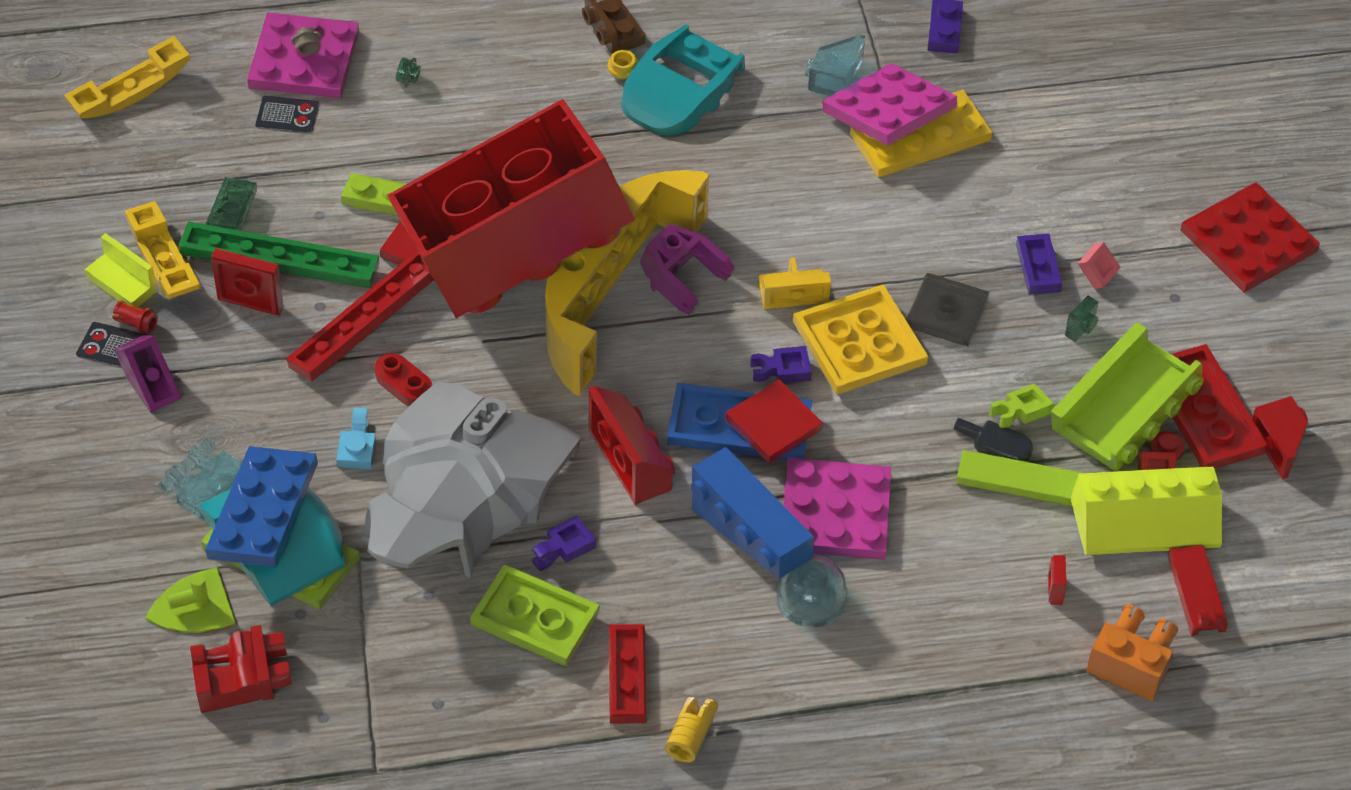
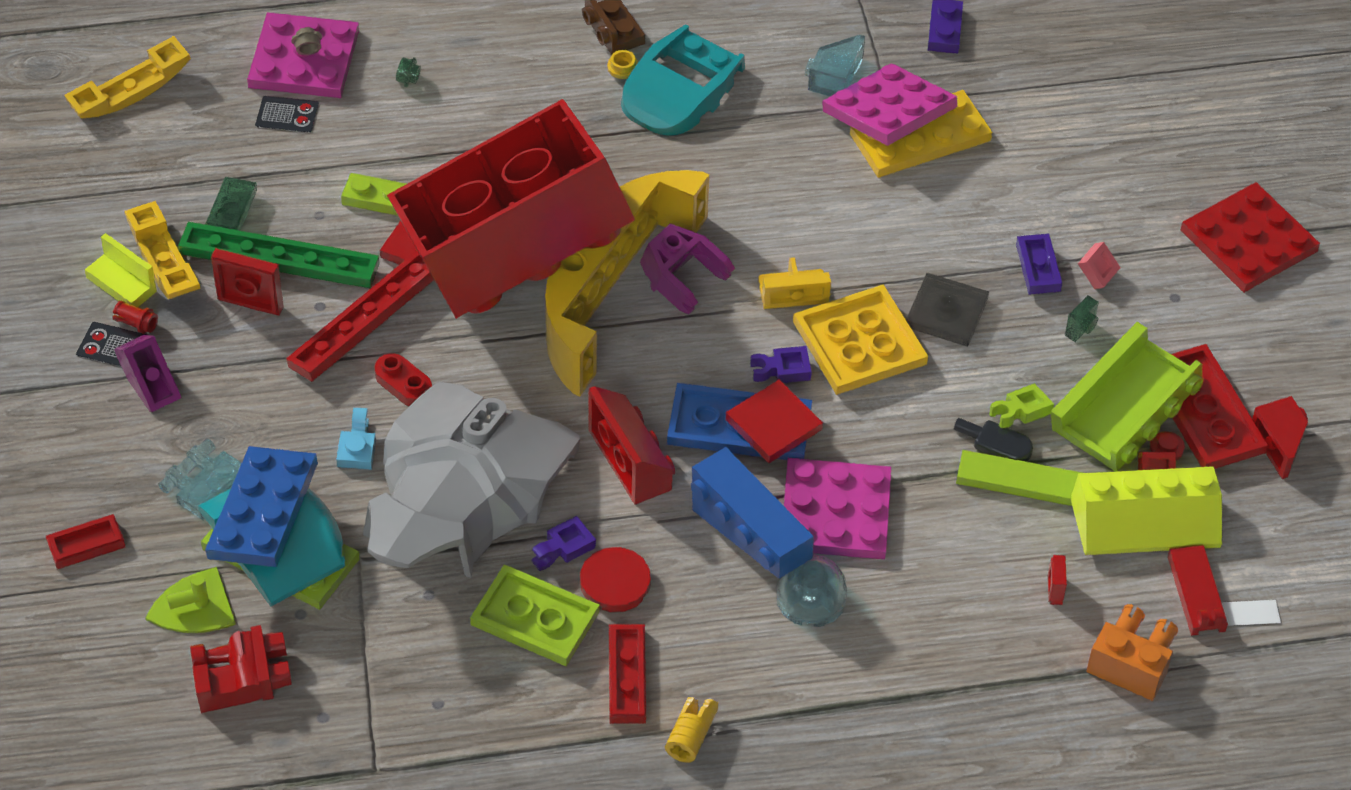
none -> red tile [46,514,126,570]
none -> red tile [580,547,651,612]
none -> white sticker [1221,600,1281,626]

